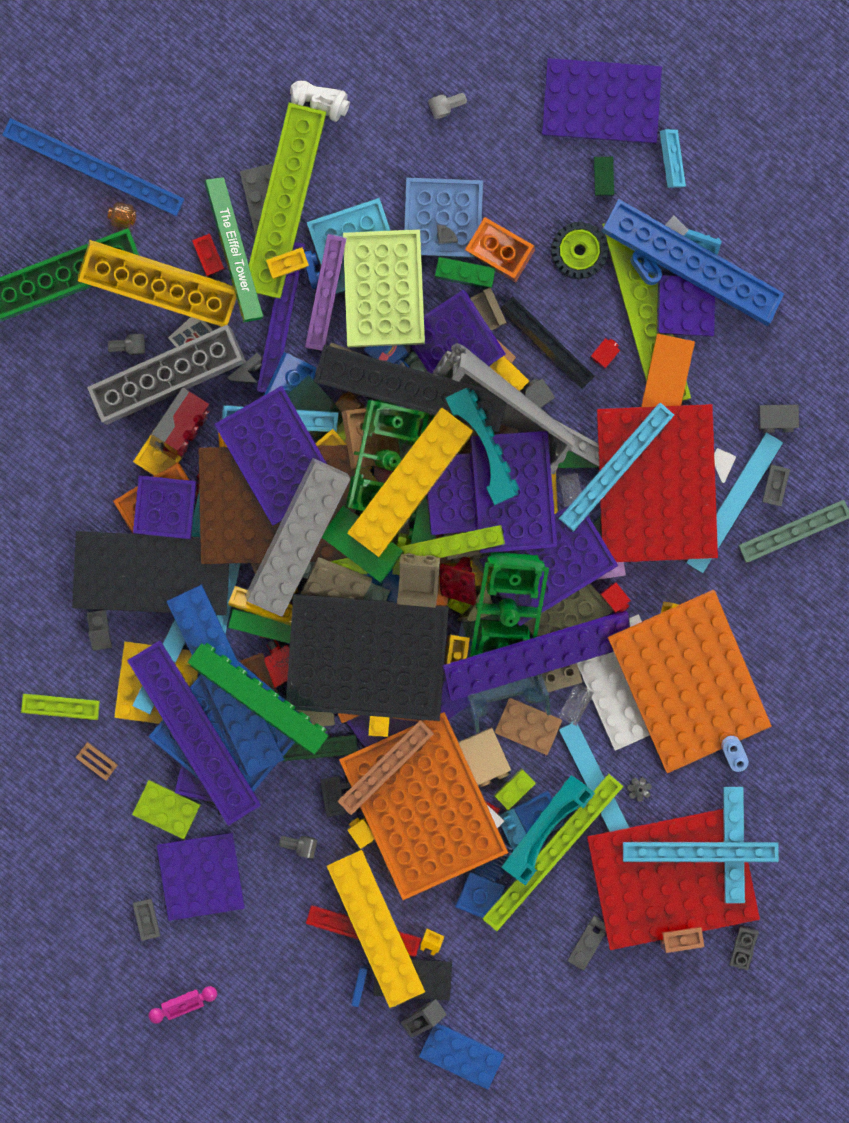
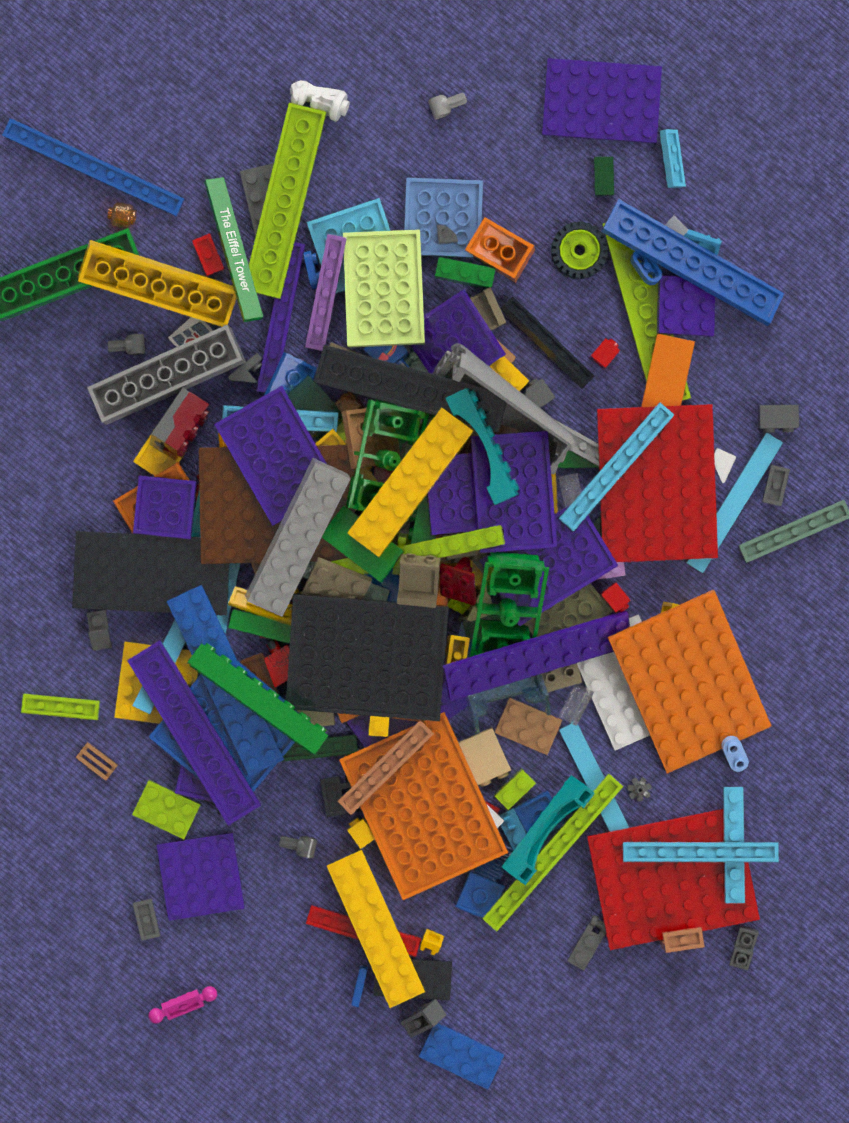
yellow plate [266,247,309,279] -> none

